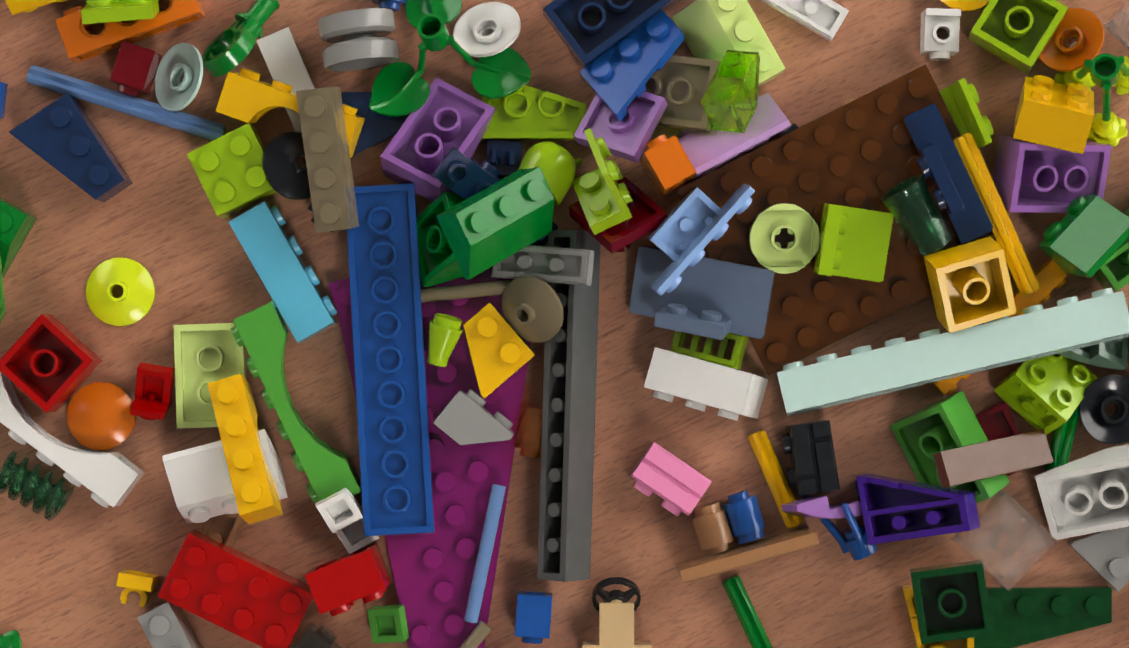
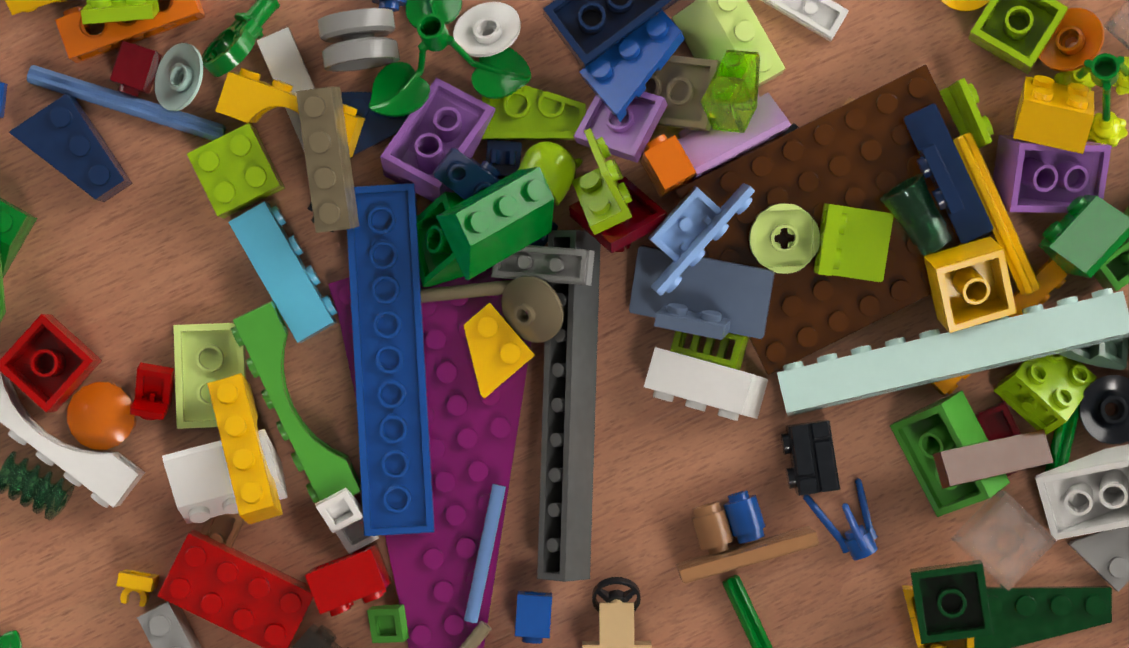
neon yellow dish [86,257,155,326] -> none
black dish [262,132,311,200] -> none
lime cone [426,313,463,367] -> none
light grey slope [433,389,515,445] -> none
clear orange brick [514,407,542,458] -> none
bright pink brick [630,441,712,517] -> none
yellow axle [748,430,804,528] -> none
medium lavender slope [781,496,863,519] -> none
dark purple wedge [856,474,980,545] -> none
white brick [920,8,961,61] -> none

